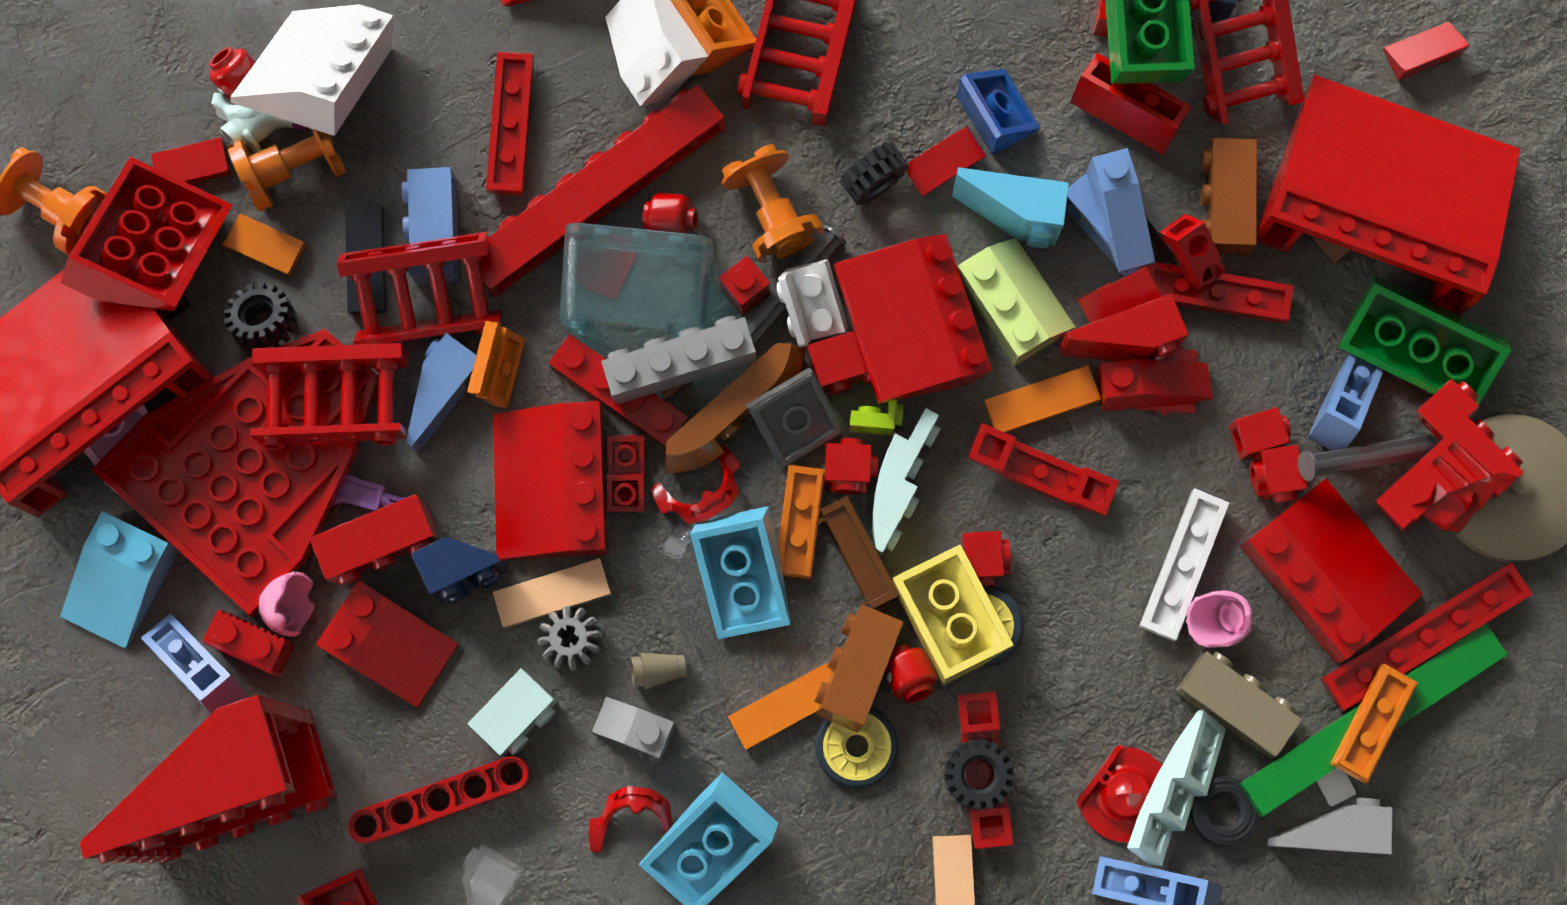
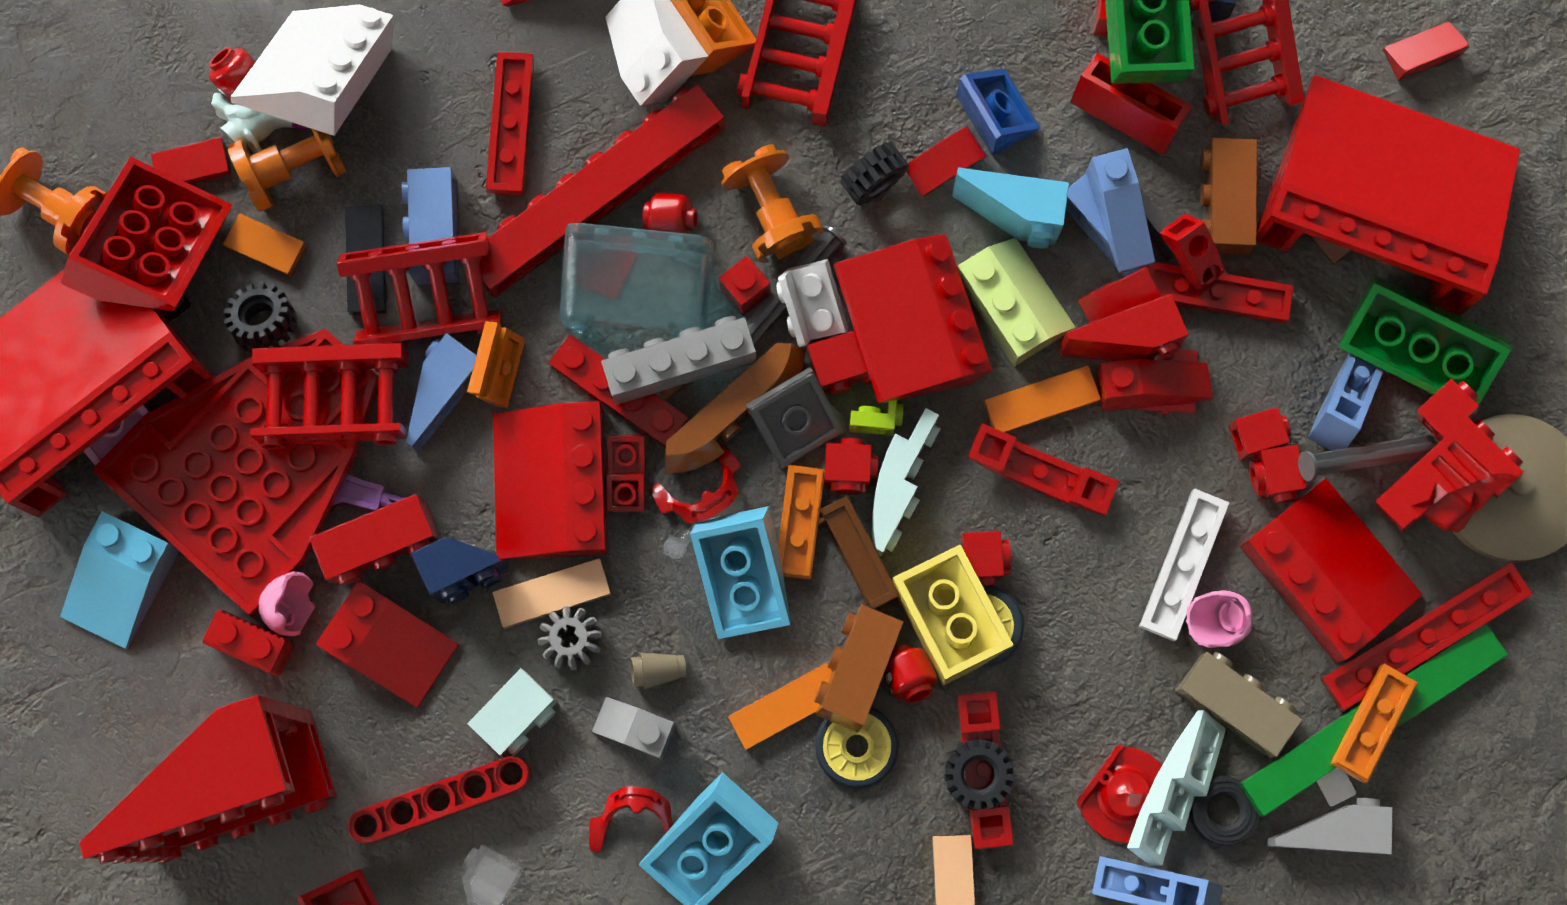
medium blue slope [141,613,248,715] -> none

